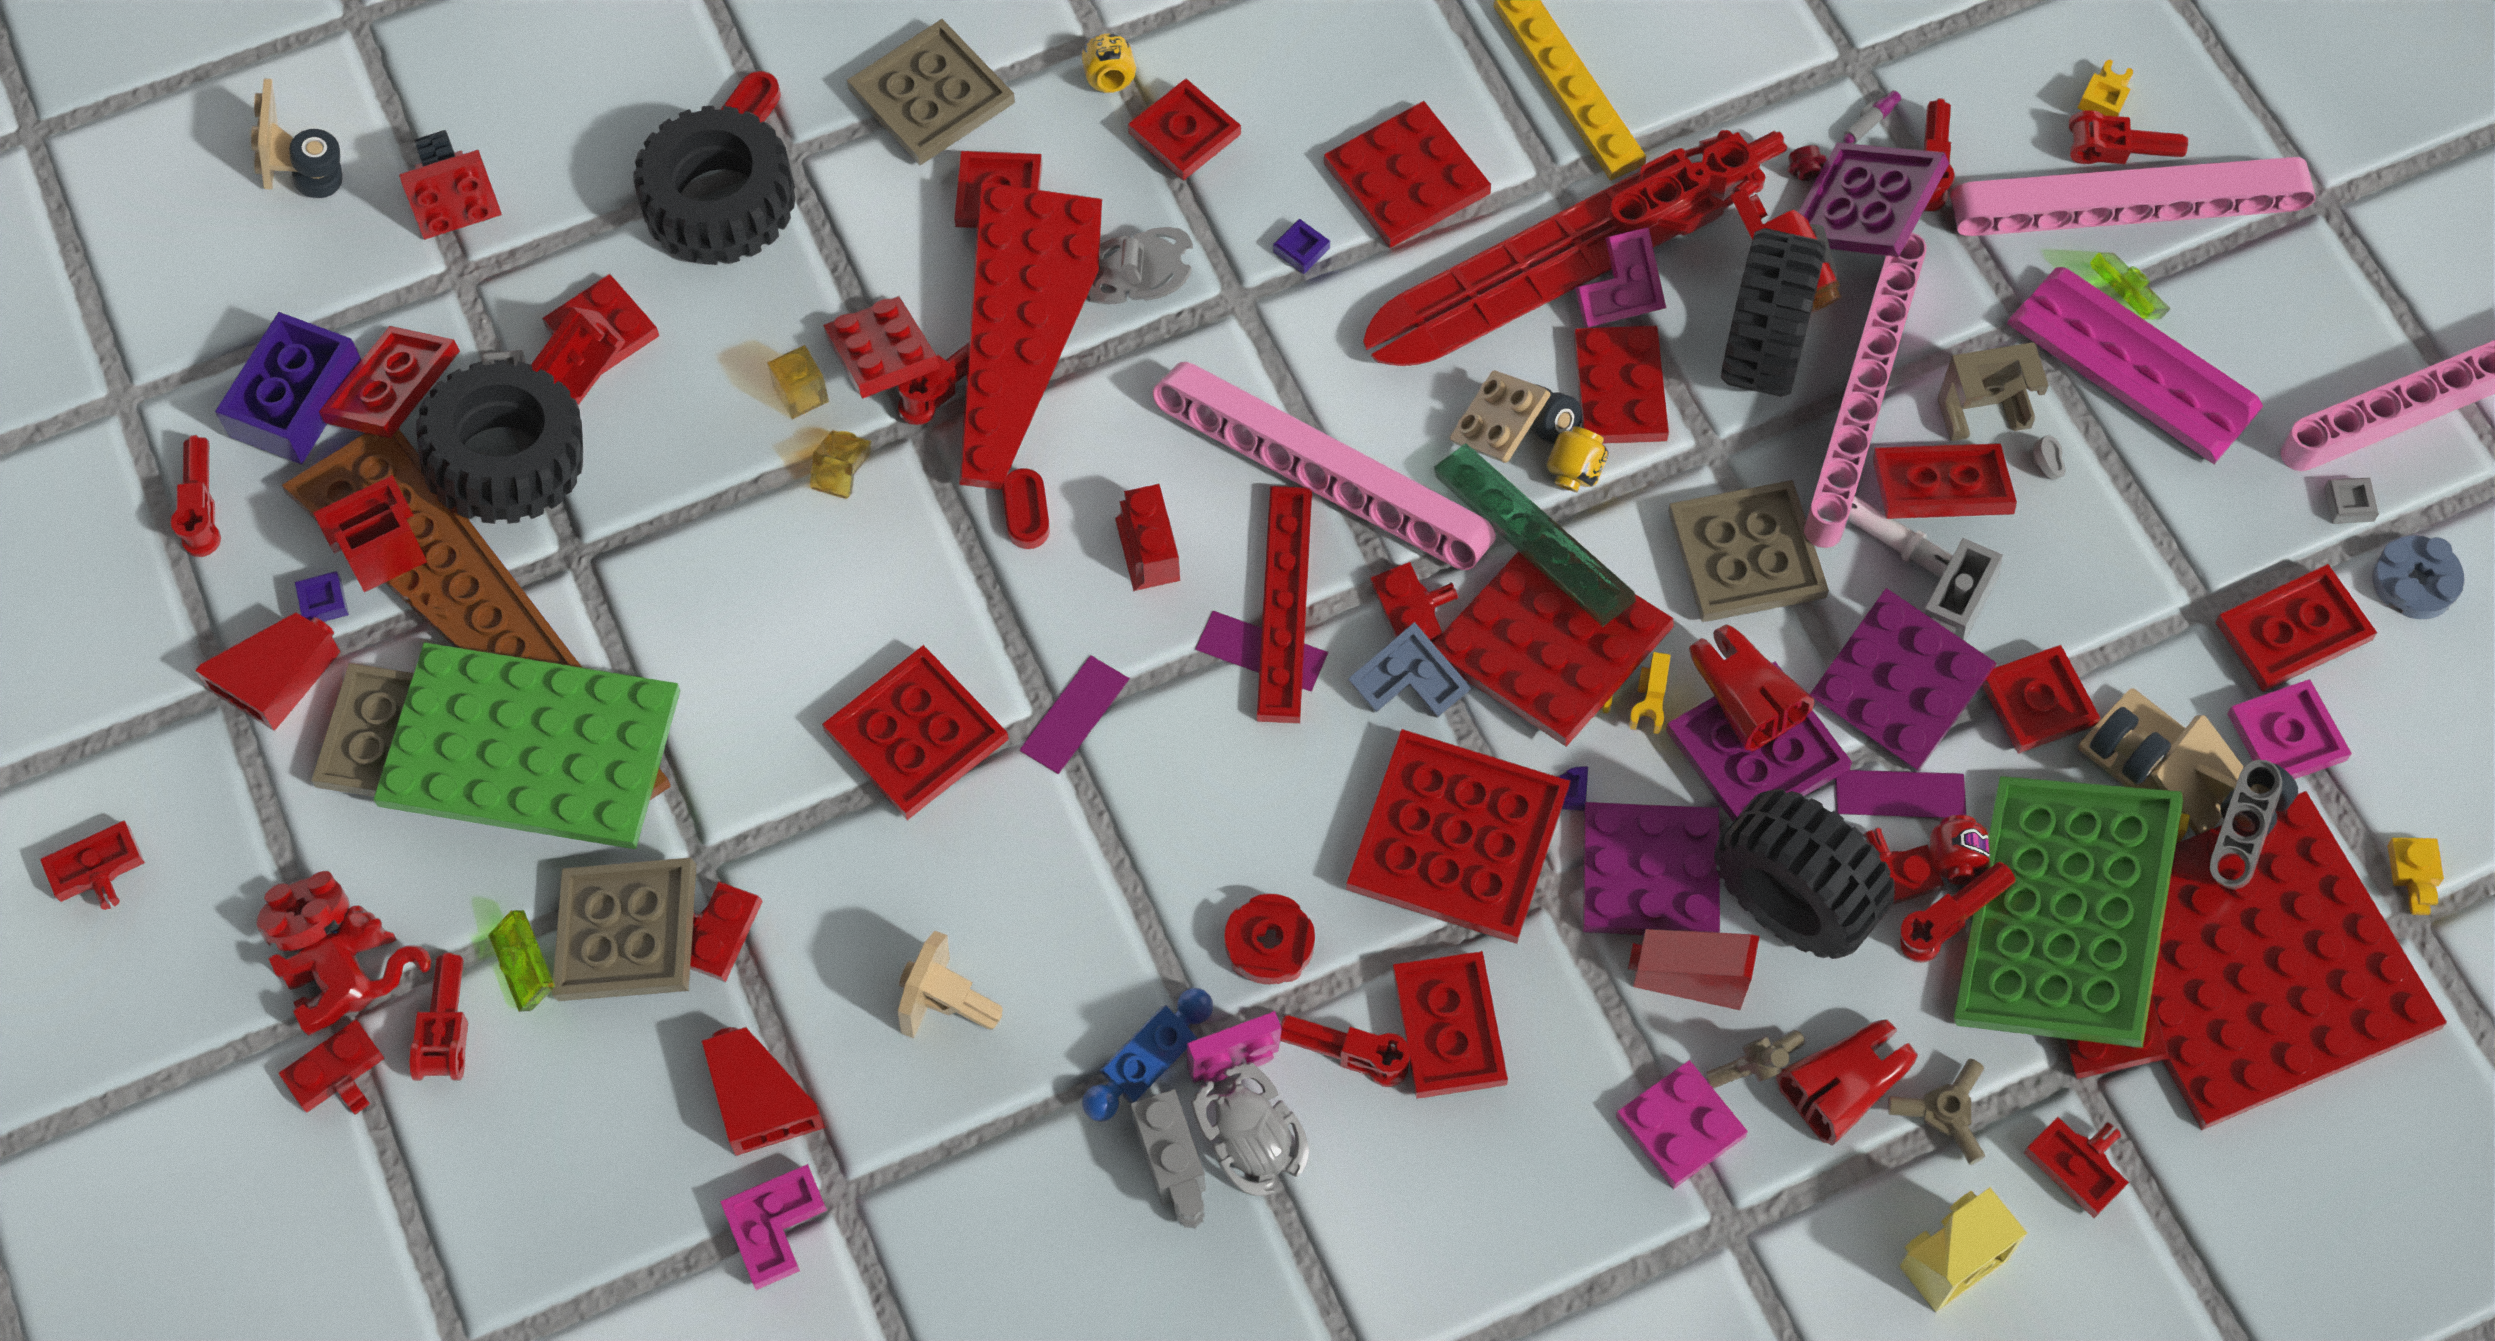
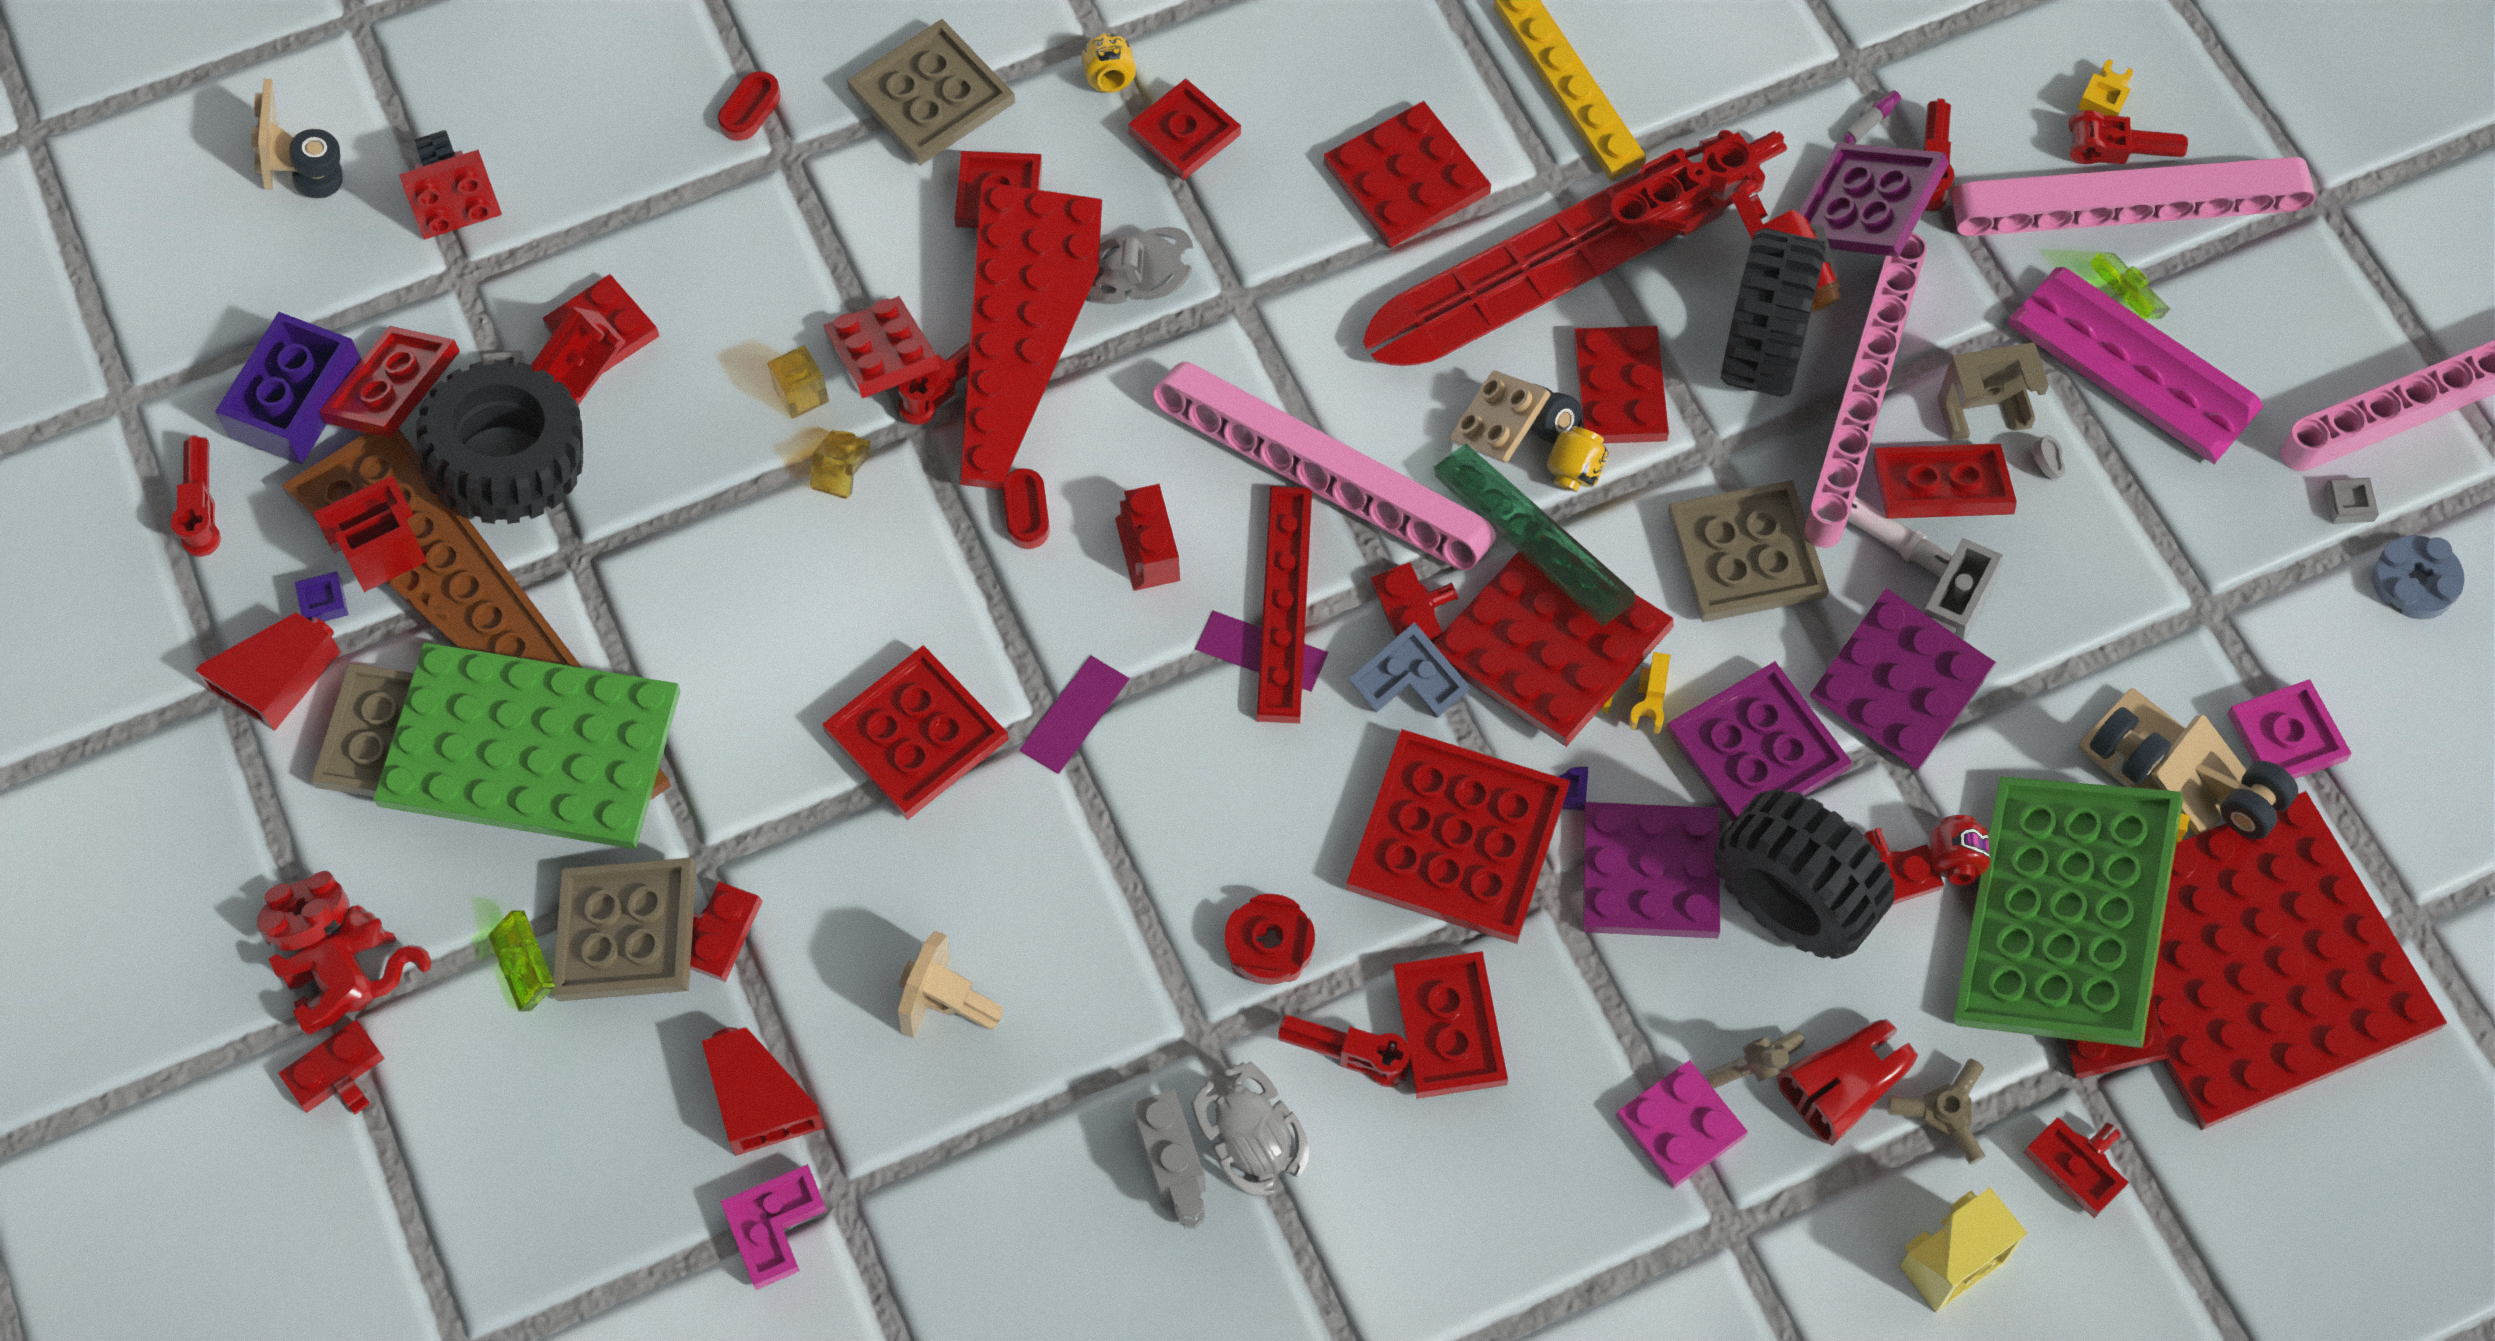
red plate [40,820,145,910] -> none
red connector [409,952,469,1081] -> none
black tyre [633,105,796,265] -> none
blue plate [1082,988,1213,1122] -> none
dark pink plate [1187,1011,1282,1083] -> none
dark purple tile [1273,218,1330,274] -> none
dark pink plate [1575,228,1667,328] -> none
red slope [1627,929,1760,1011] -> none
red piece [1689,624,1815,752] -> none
dark red plate [1787,145,1827,181] -> none
magenta sticker [1836,770,1967,818] -> none
red connector [1900,862,2016,963] -> none
red plate [1982,645,2101,754] -> none
light grey beam [2210,759,2283,890] -> none
red plate [2215,564,2377,692] -> none
yellow plate [2387,838,2444,915] -> none

